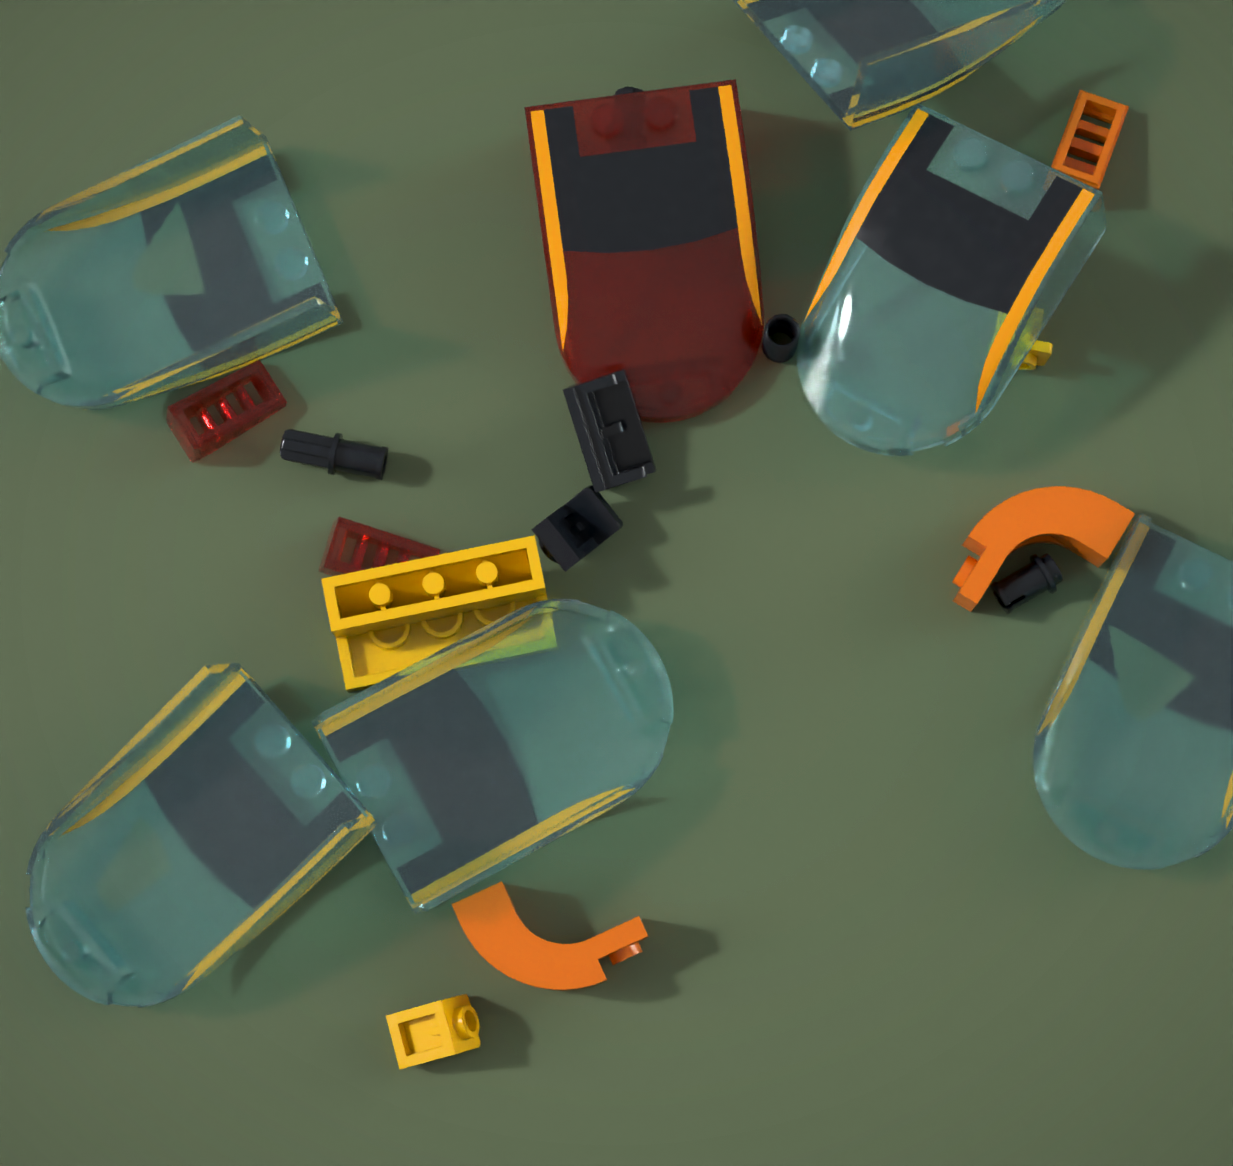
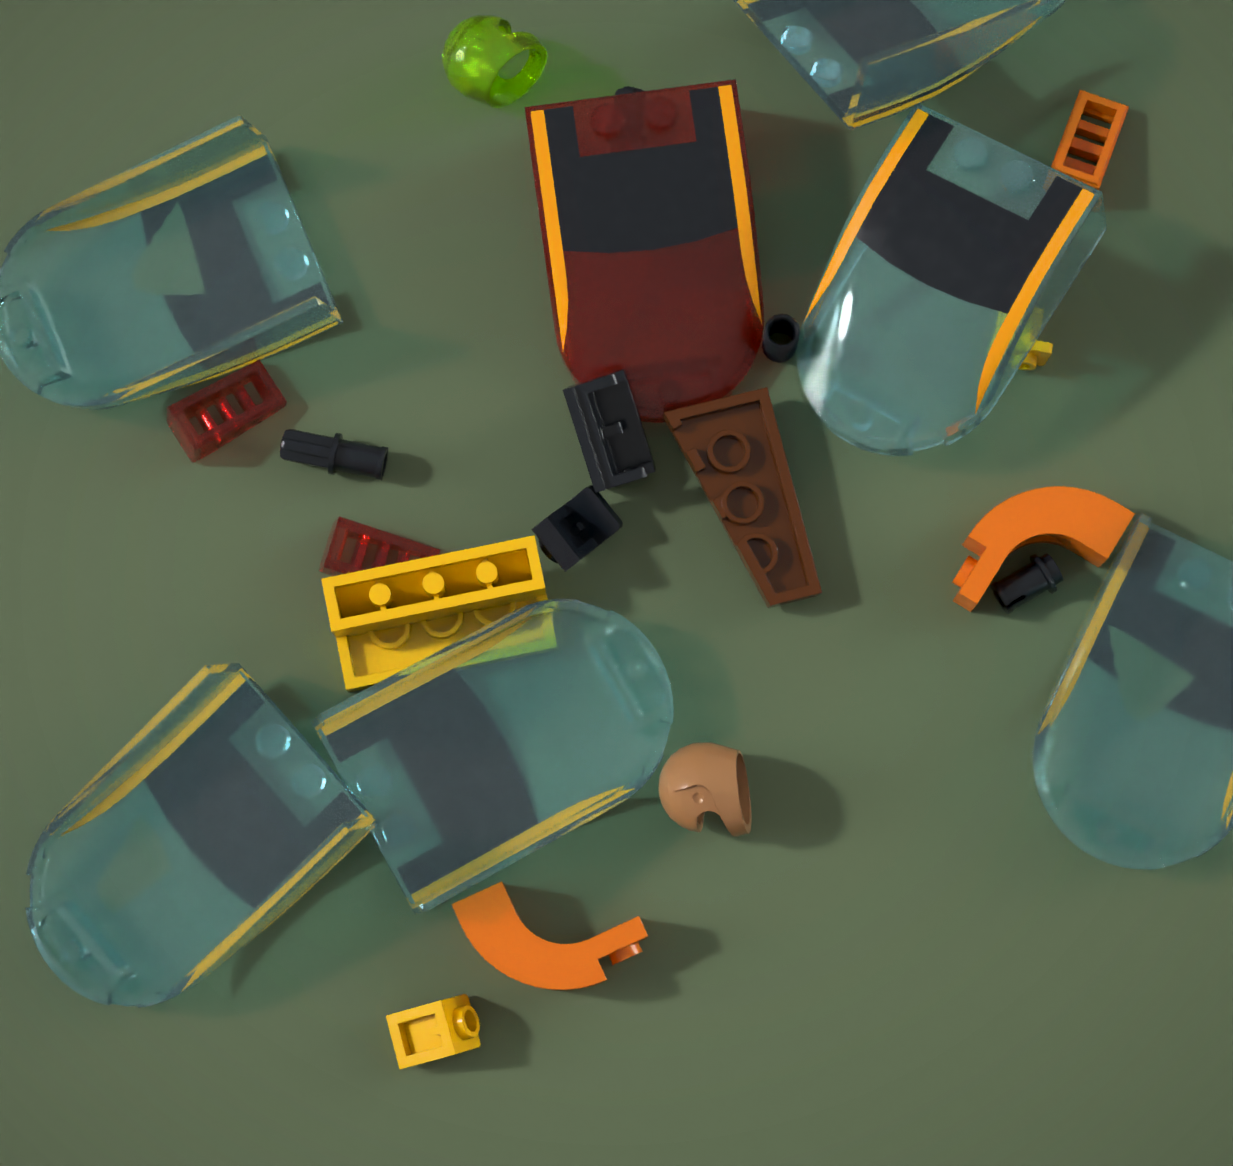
none -> clear neon green helmet [442,15,547,108]
none -> medium nougat helmet [658,742,752,837]
none -> reddish brown wing [663,387,822,608]

